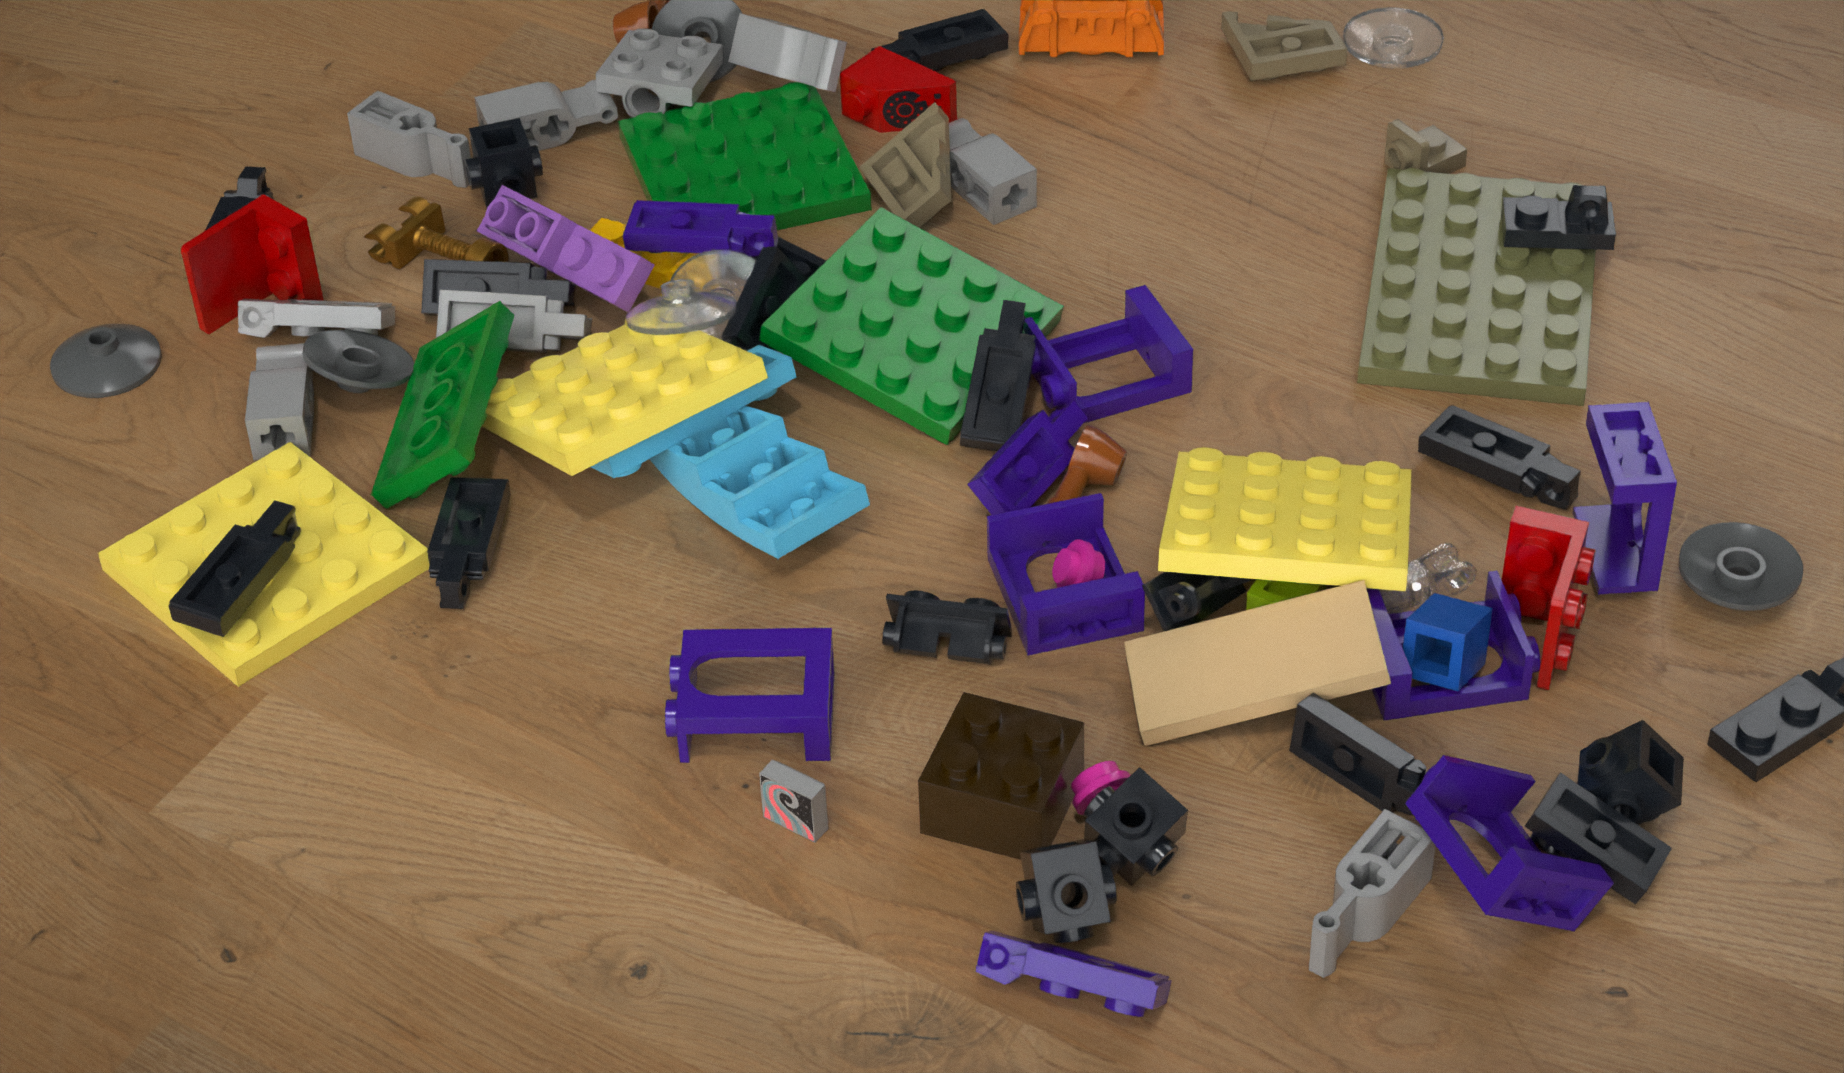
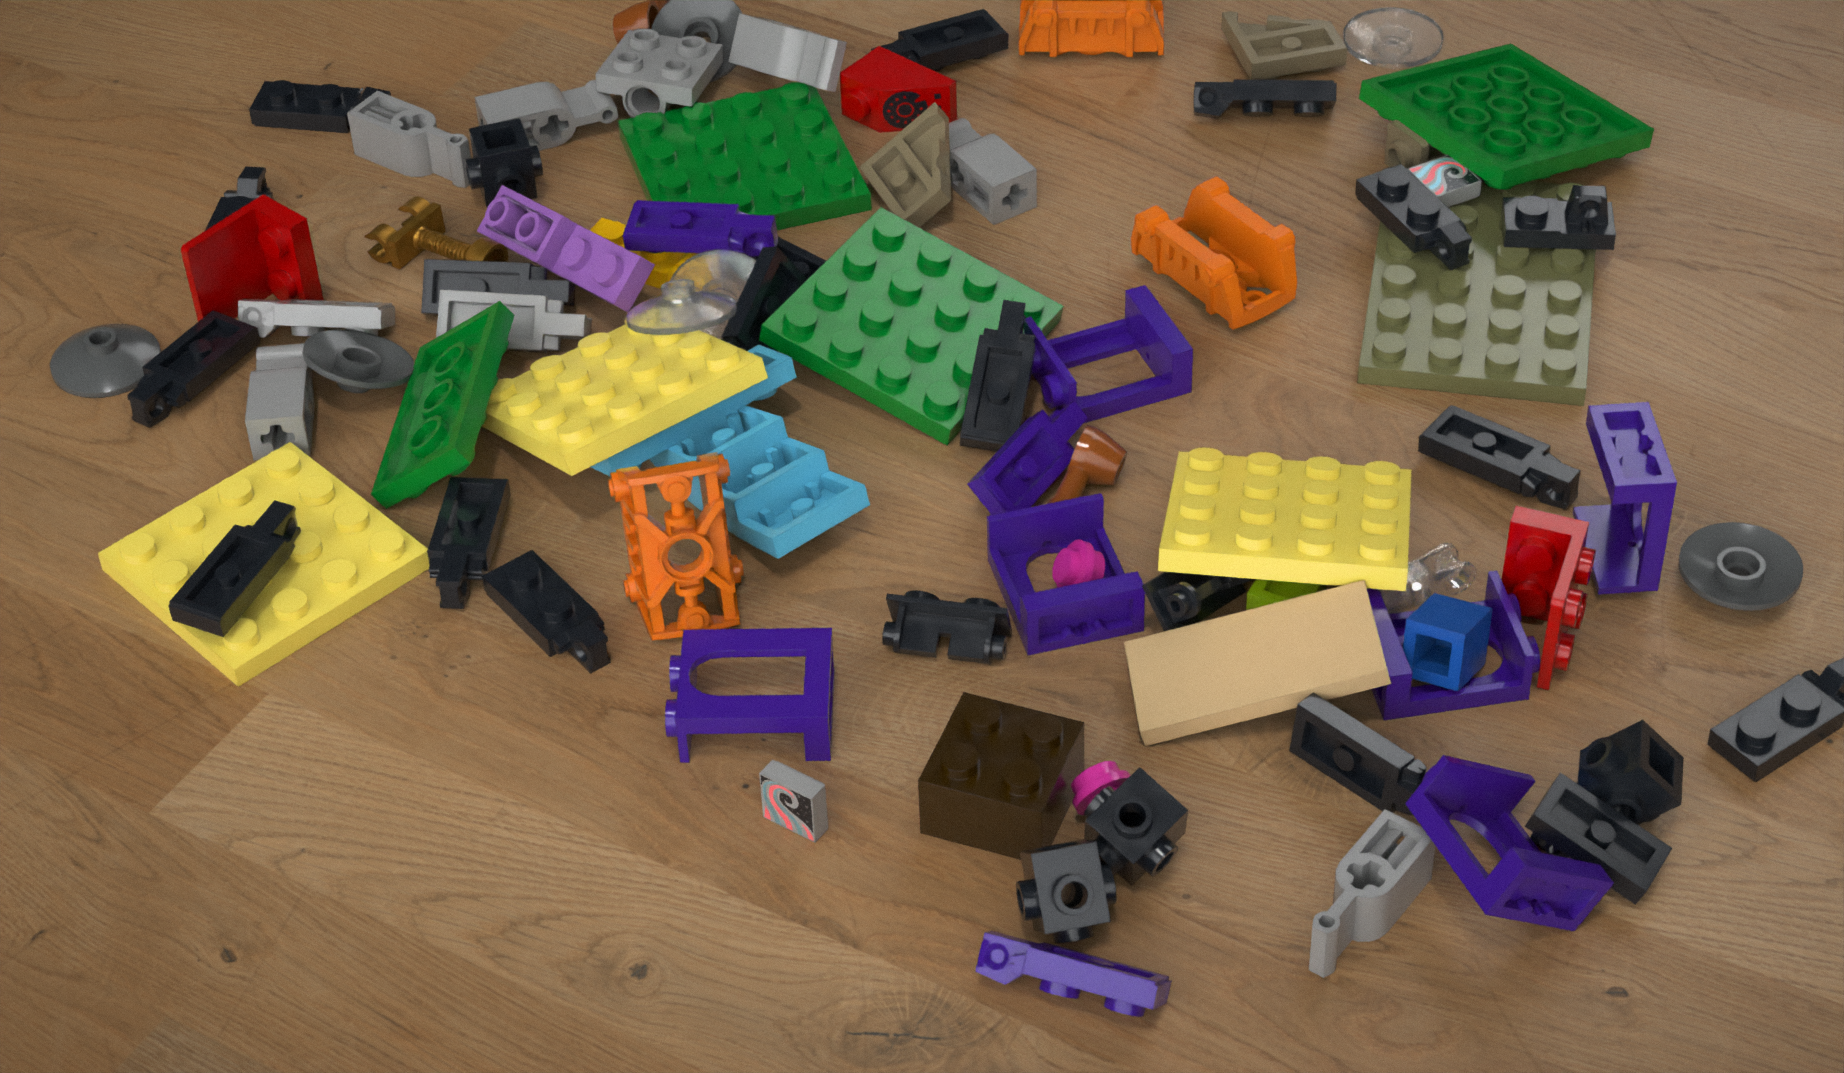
none -> black hinge [127,310,260,428]
none -> black hinge [249,80,391,133]
none -> black hinge [482,550,611,674]
none -> orange piece [608,452,744,641]
none -> orange piece [1131,176,1297,330]
none -> black hinge [1193,79,1337,119]
none -> black hinge [1355,164,1472,270]
none -> green plate [1359,43,1654,190]
none -> tile [1407,155,1482,207]

